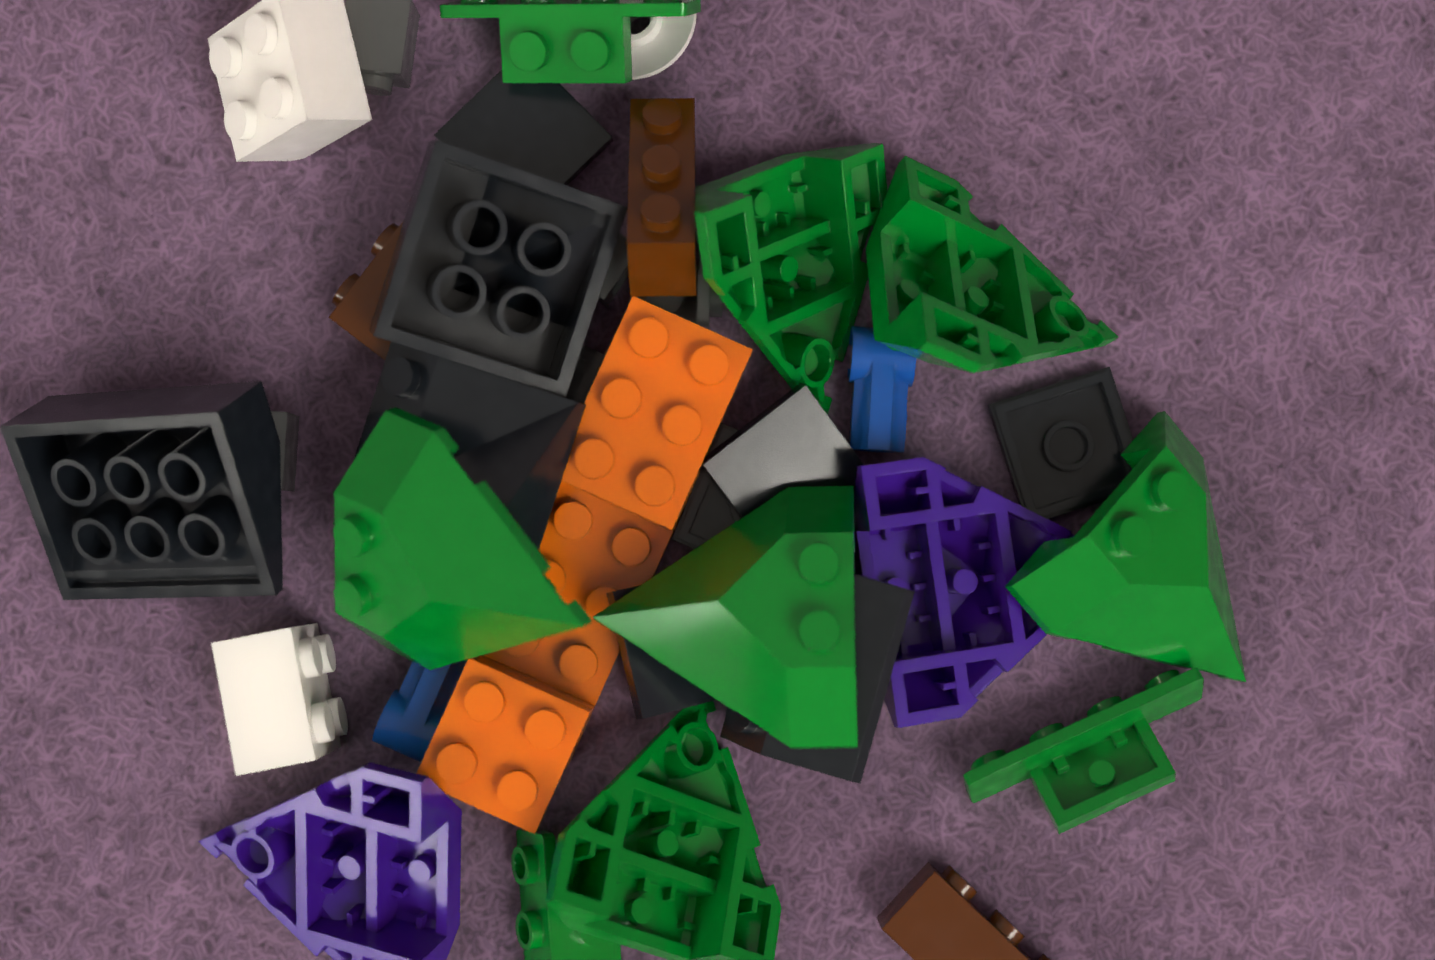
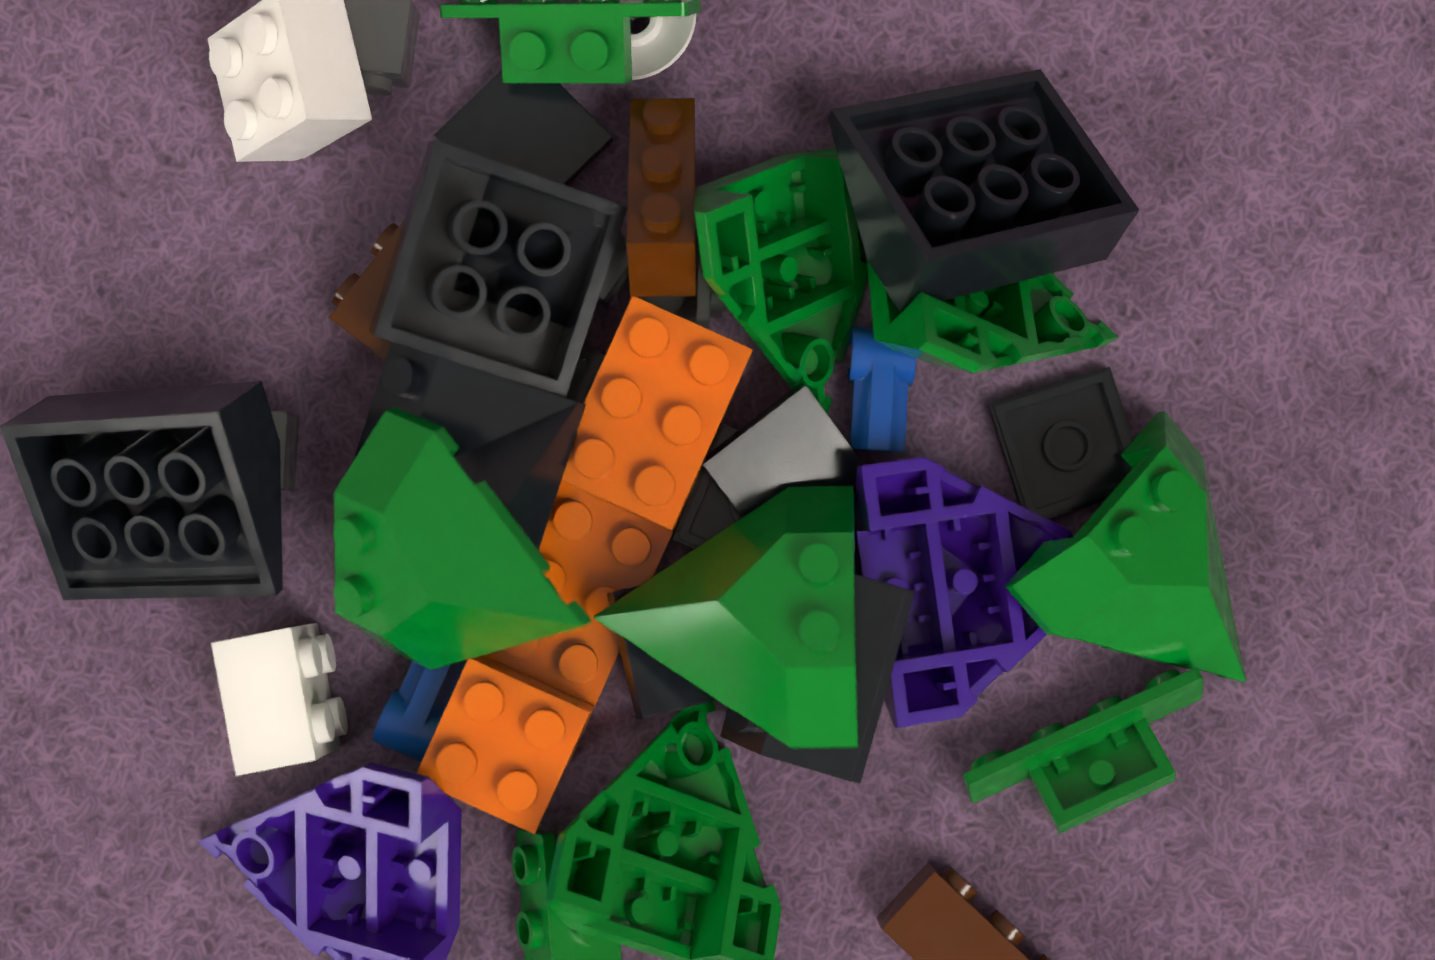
none -> black slope [828,69,1139,312]

